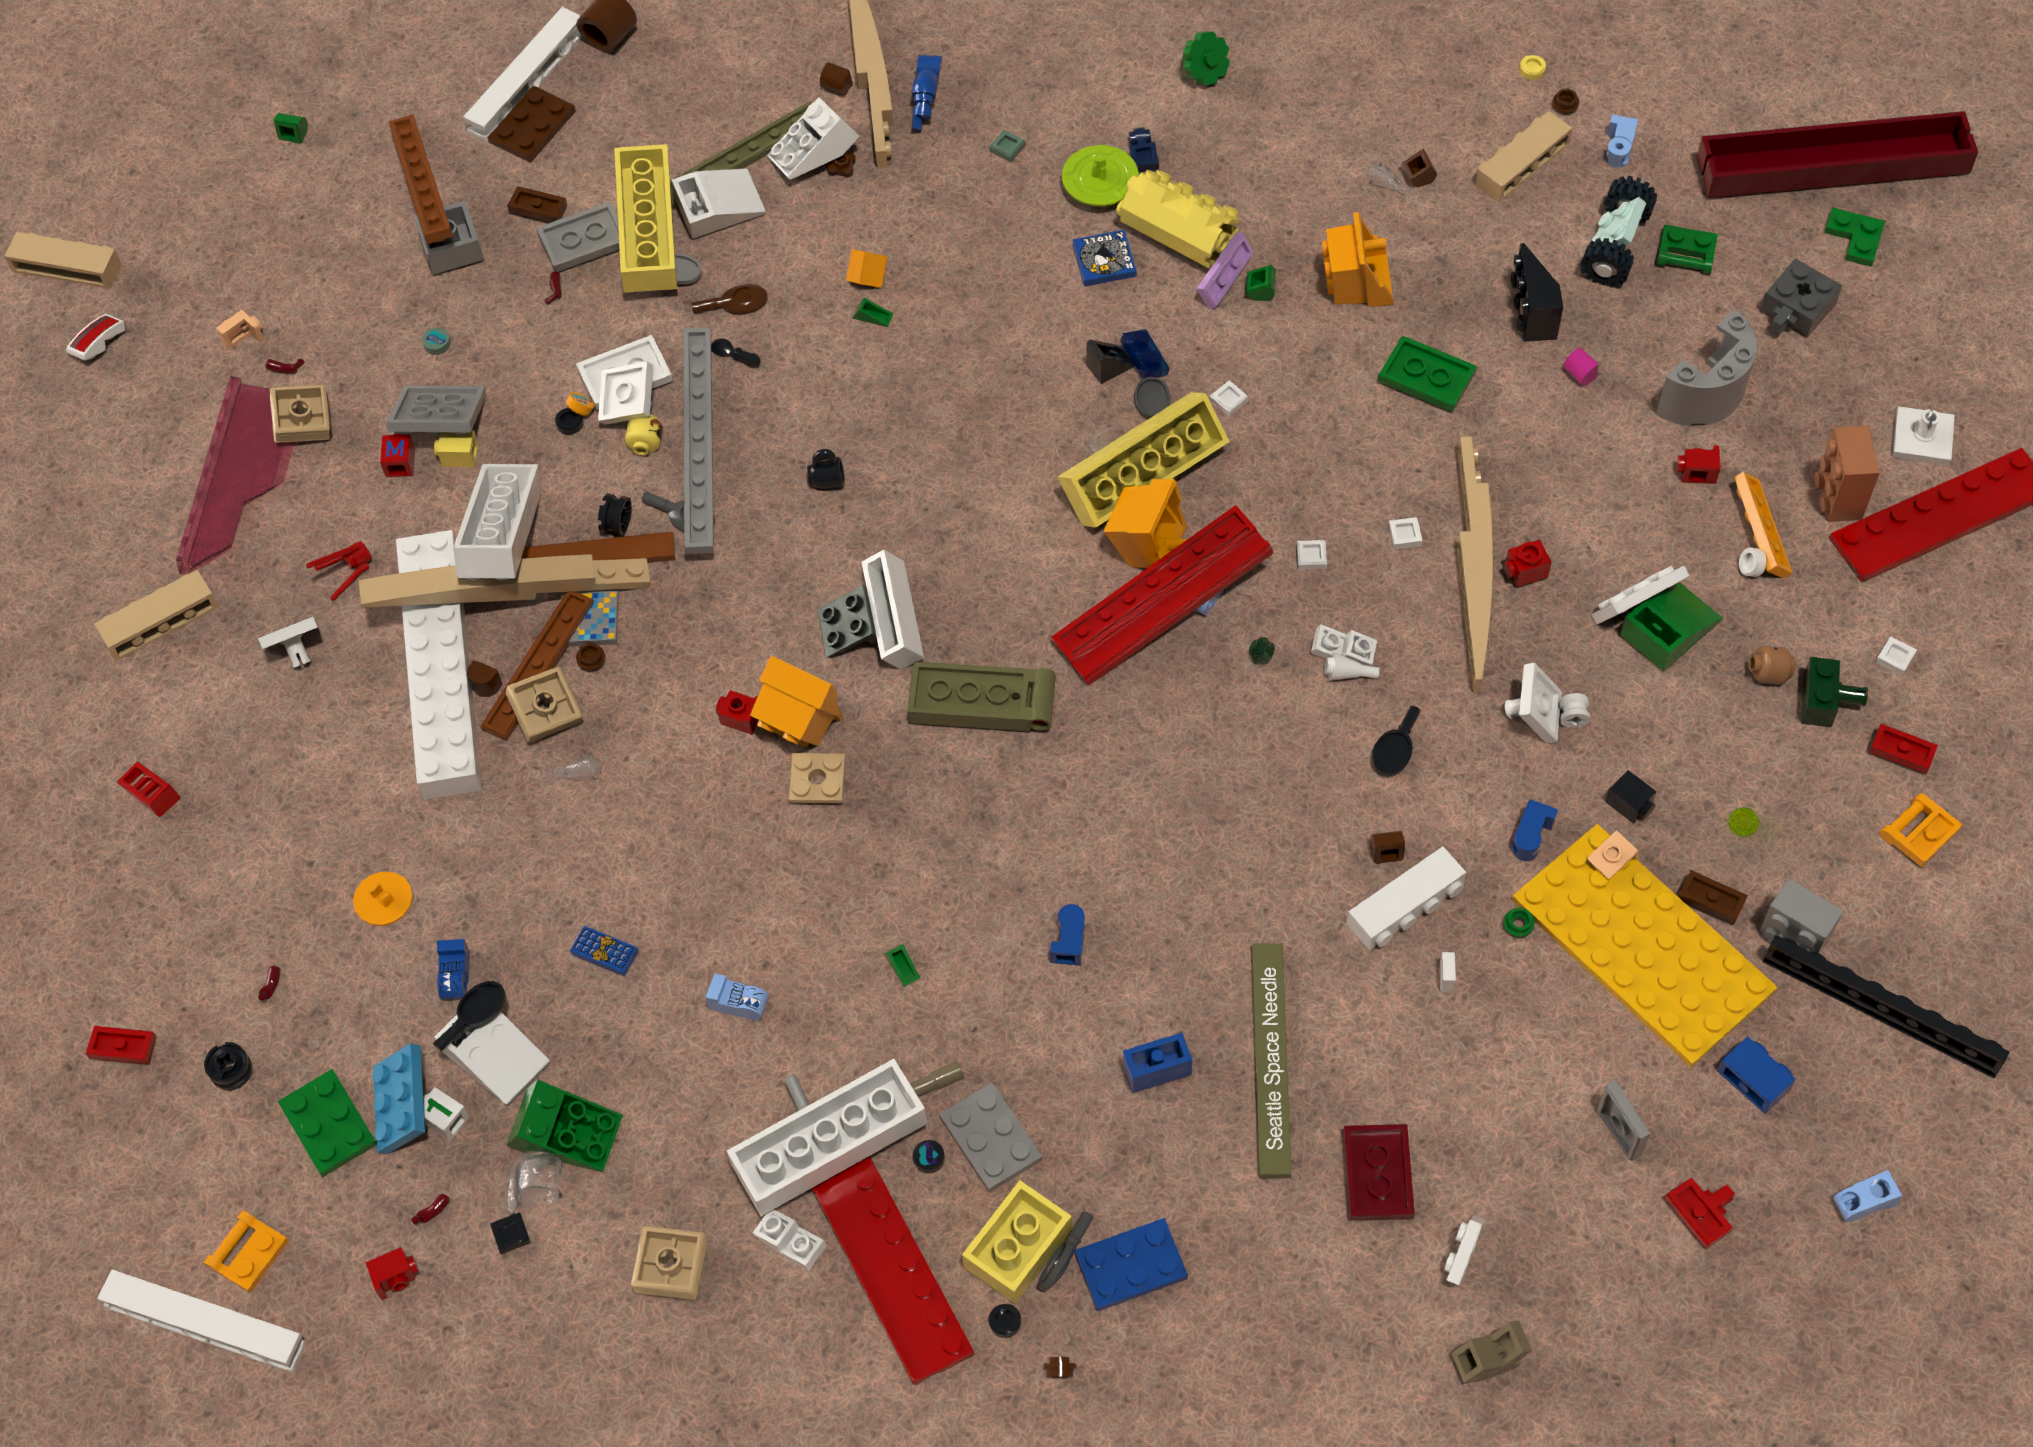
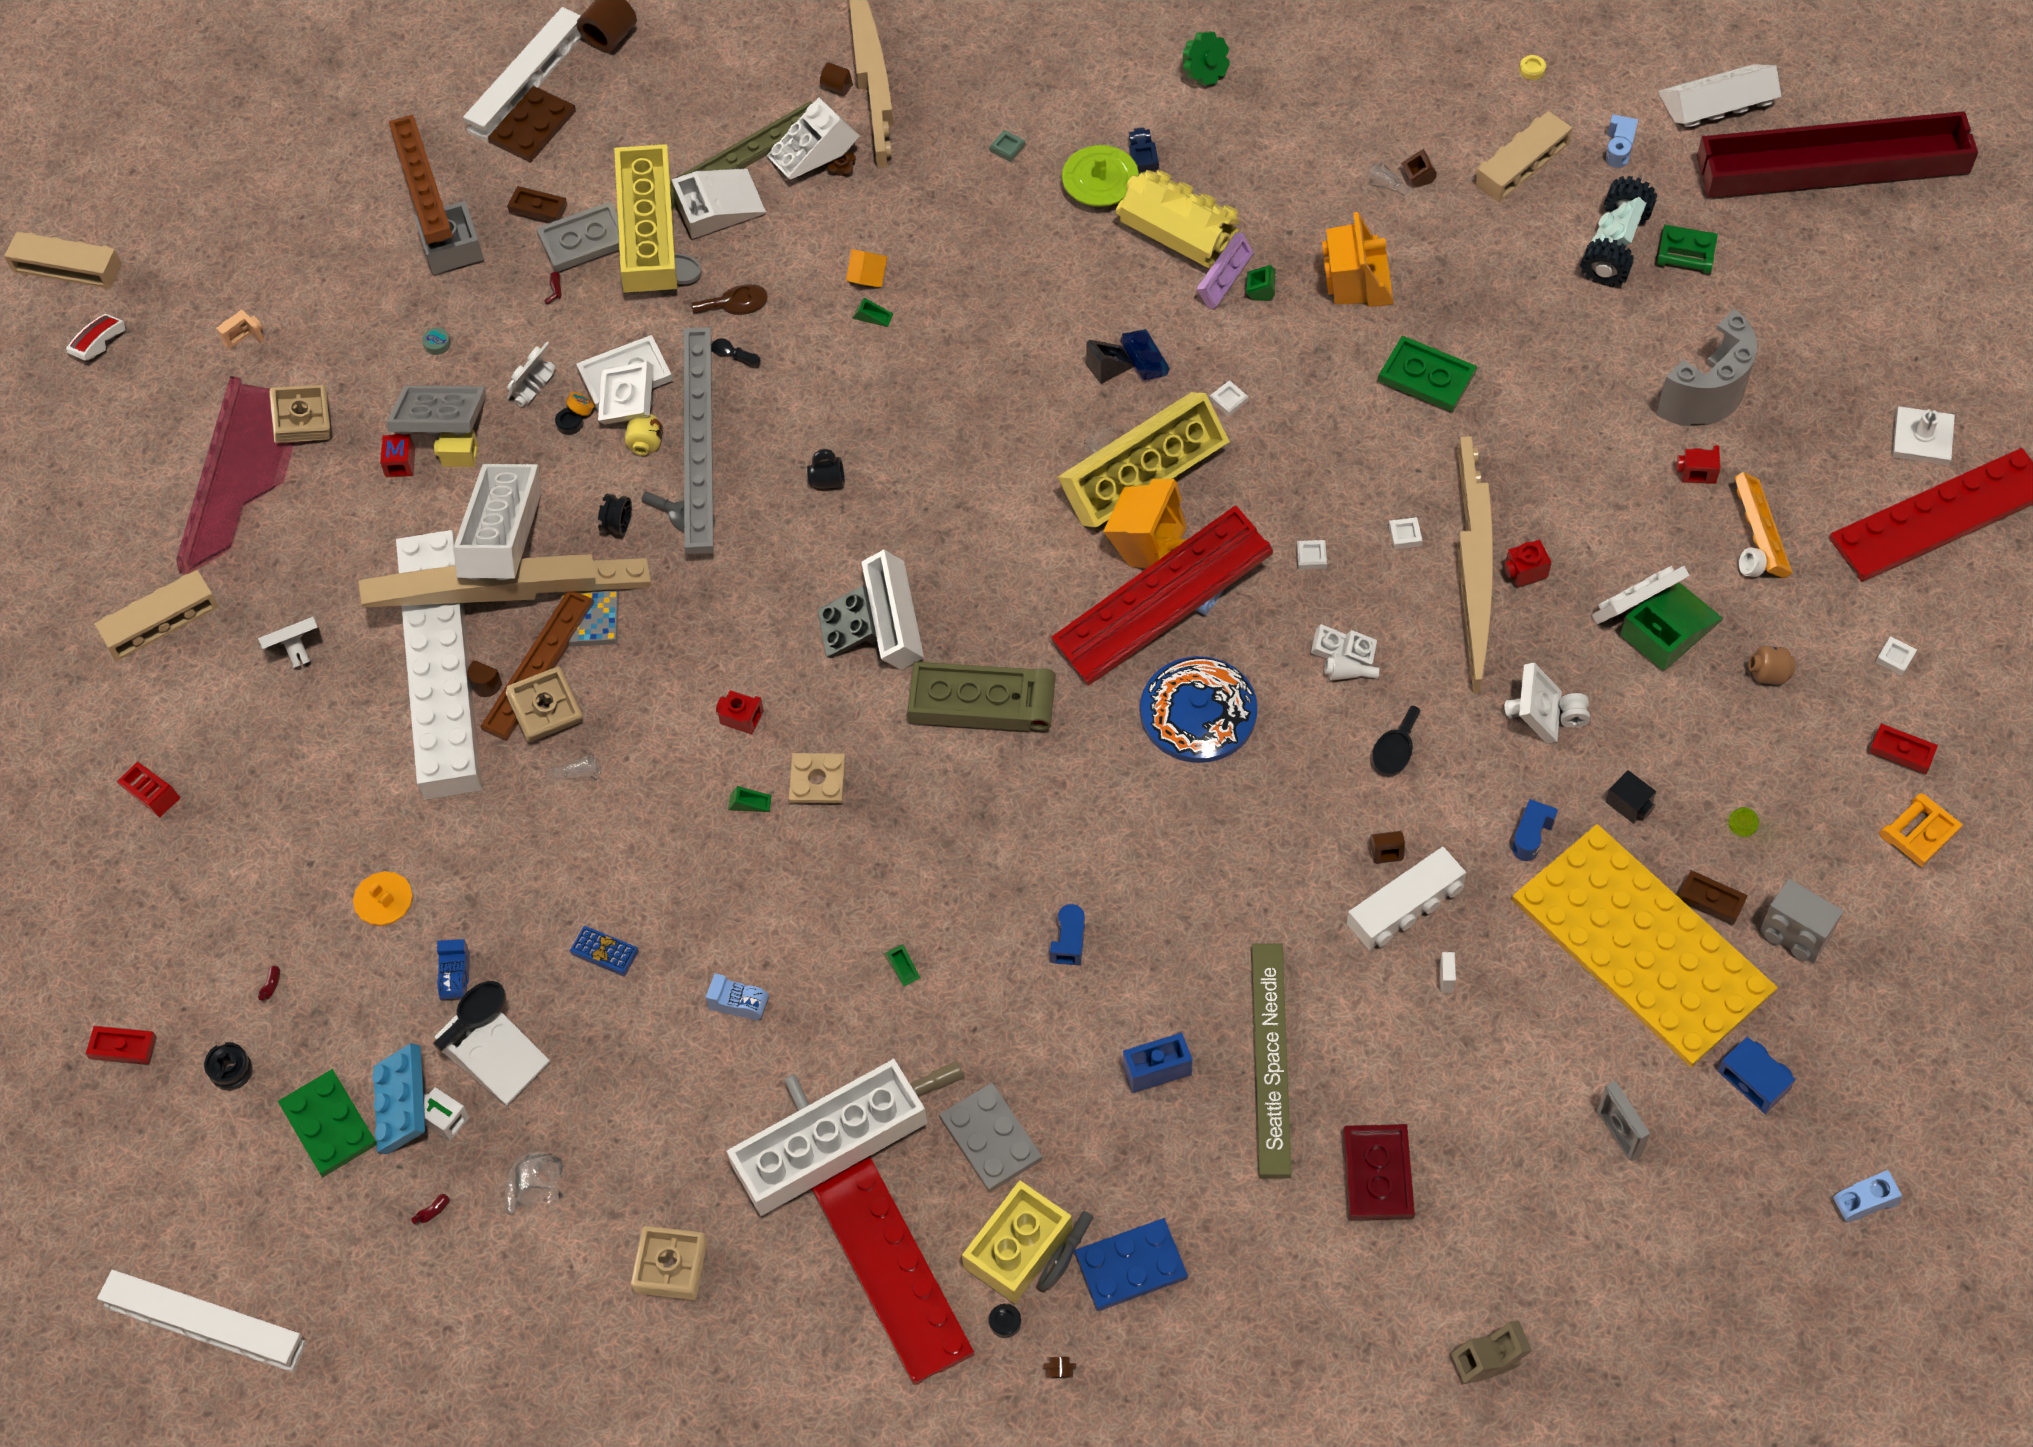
light orange plate [203,1210,289,1293] -> none
dark red piece [265,358,304,374] -> none
green brick [273,113,308,143] -> none
red plant [306,541,372,601] -> none
red brick [365,1247,420,1300] -> none
black tile [490,1212,531,1255] -> none
green slope [506,1079,623,1172] -> none
dark orange tile [521,531,676,563] -> none
reddish brown plate [576,643,605,671] -> none
light orange piece [750,655,843,748] -> none
white slope [753,1209,827,1271] -> none
blue piece [911,55,942,132] -> none
black tile [913,1140,945,1174] -> none
tile [1073,230,1137,287] -> none
dark grey piece [1135,377,1171,418] -> none
clear green plate [1249,637,1275,664] -> none
white wing [1444,1215,1486,1285] -> none
green plate [1503,908,1535,938] -> none
black slope [1510,243,1563,341] -> none
reddish brown plate [1552,89,1579,114] -> none
dark pink brick [1563,347,1598,386] -> none
light nougat bracket [1588,830,1640,880] -> none
red hinge [1665,1177,1735,1249] -> none
dark grey hinge [1761,259,1842,336] -> none
black plate [1763,934,2010,1079] -> none
dark green brick [1801,657,1868,728] -> none
nougat brick [1814,425,1880,522] -> none
green plate [1825,207,1885,267] -> none
none -> white hinge [506,342,556,407]
none -> green piece [728,786,772,812]
none -> dish [1140,656,1257,763]
none -> white slope [1658,64,1782,127]

